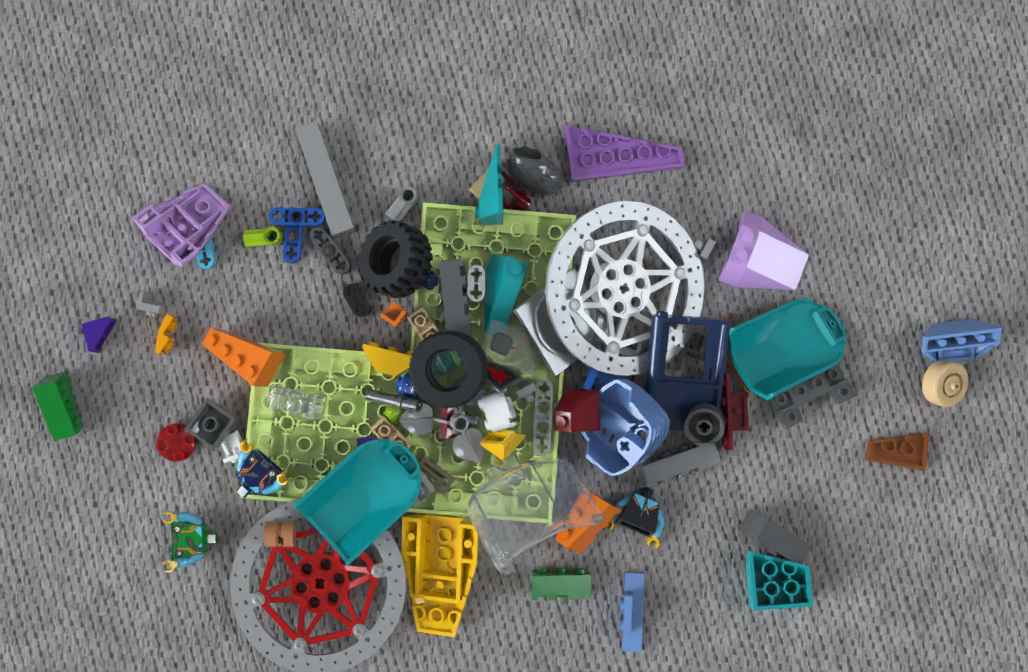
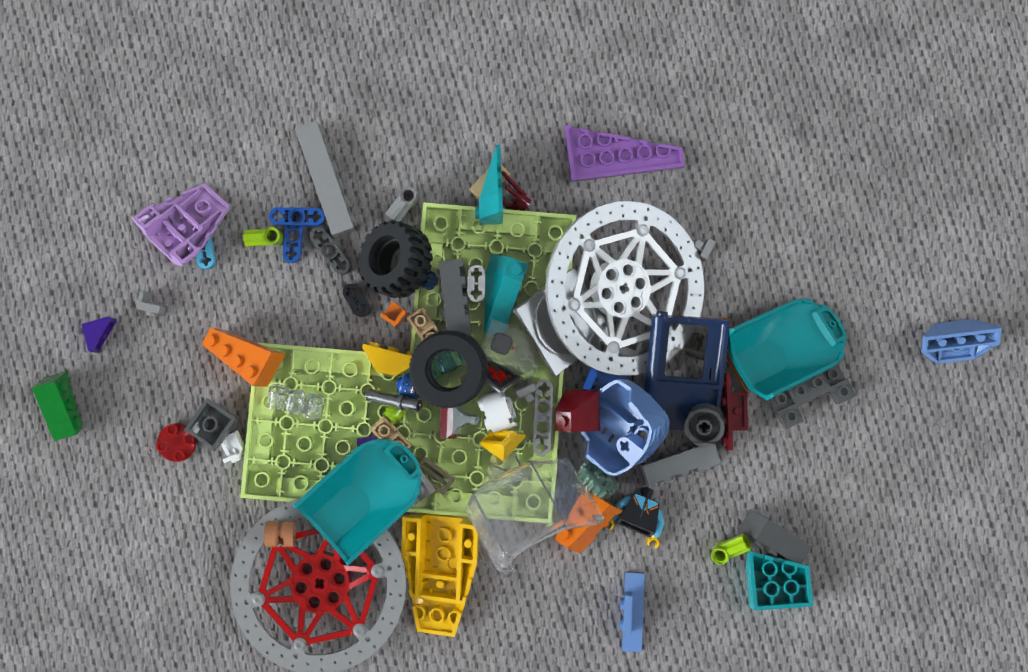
light orange slope [156,314,178,355] -> none
torso [162,510,219,573] -> none
torso [236,438,292,498] -> none
light grey plant [399,374,484,463] -> none
dark grey head [507,145,564,196] -> none
green wedge [531,567,591,600] -> none
lavender wedge [718,210,809,290] -> none
dark orange wing [865,433,929,471] -> none
tan wheel [922,359,968,407] -> none
none -> sand green gear [578,460,617,499]
none -> lime piece [711,533,752,565]

